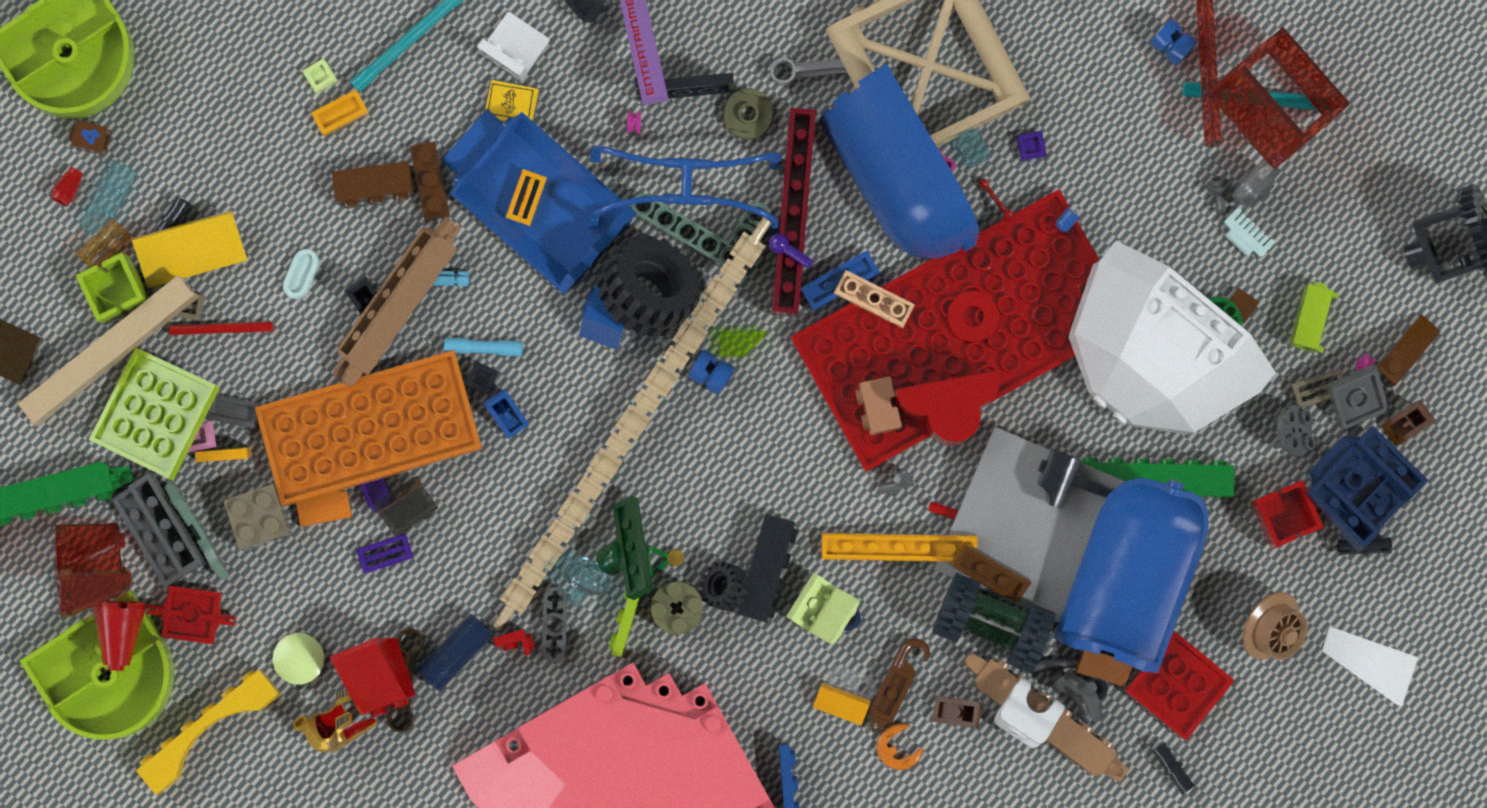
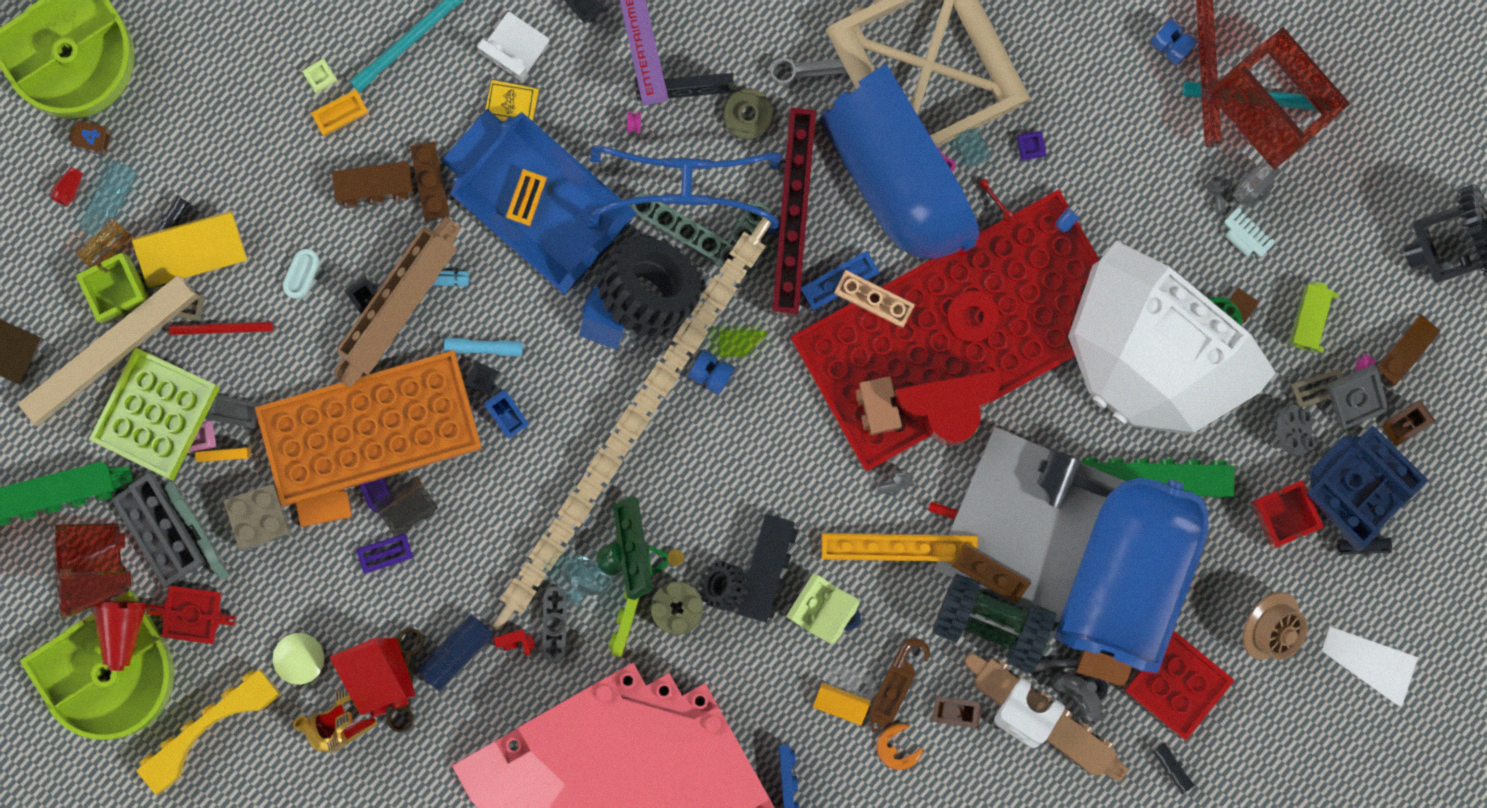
dark purple bar [769,233,813,269] -> none

